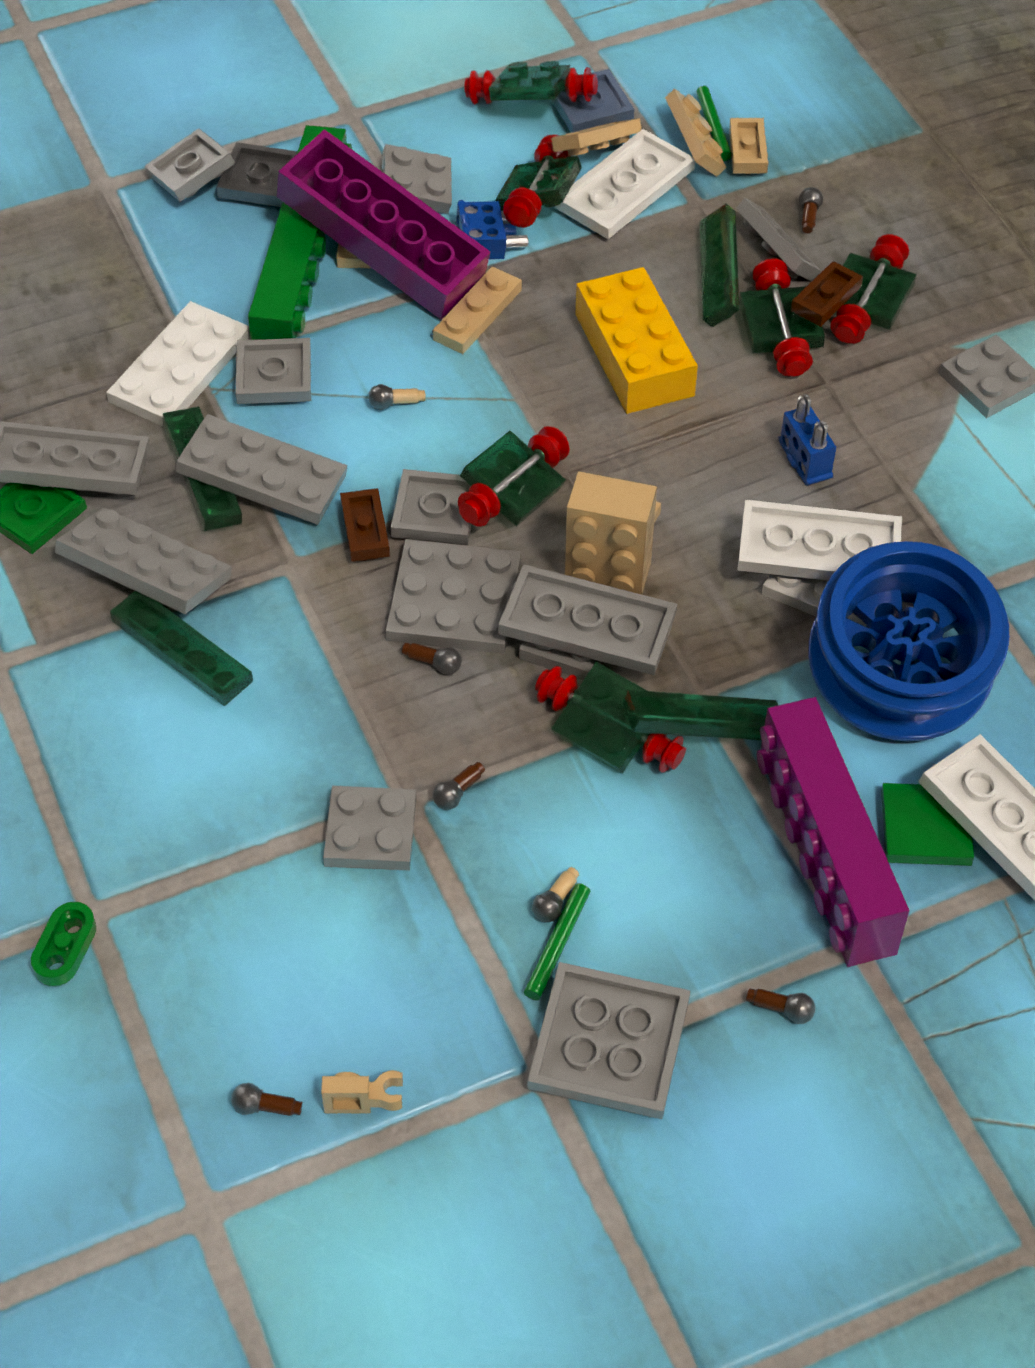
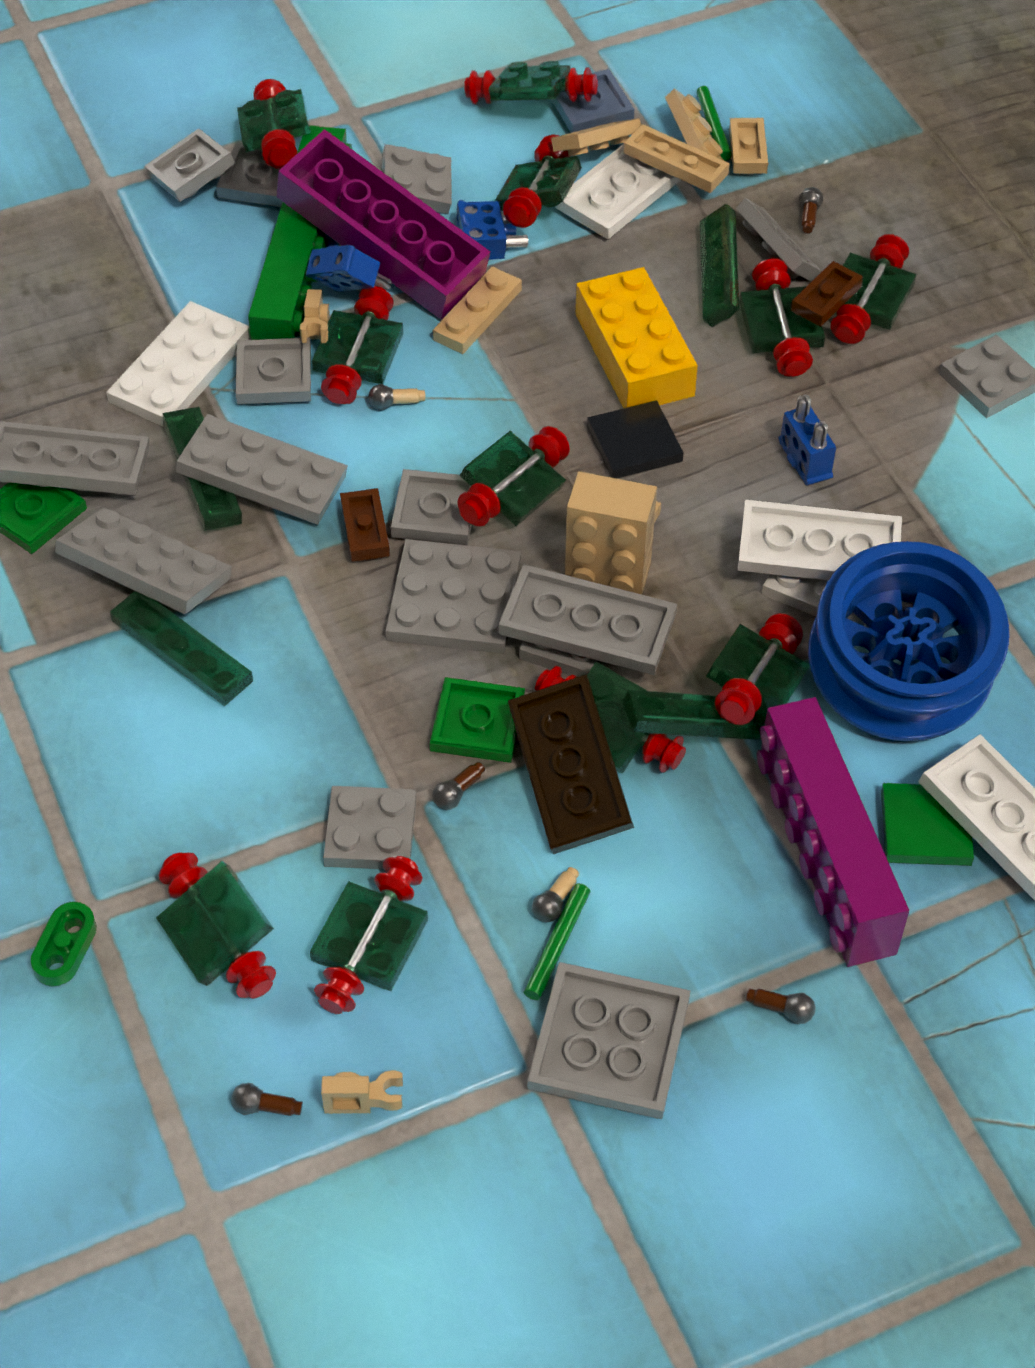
piece [402,643,462,675] -> none
none -> clear green plate [156,852,276,999]
none -> clear green plate [237,79,311,169]
none -> tan plate [300,289,330,343]
none -> blue piece [305,245,392,292]
none -> clear green plate [310,856,428,1014]
none -> clear green plate [312,286,403,404]
none -> green tile [430,677,525,763]
none -> dark brown tile [508,674,634,854]
none -> black tile [587,400,684,478]
none -> tan plate [624,124,730,193]
none -> plate [706,613,810,725]

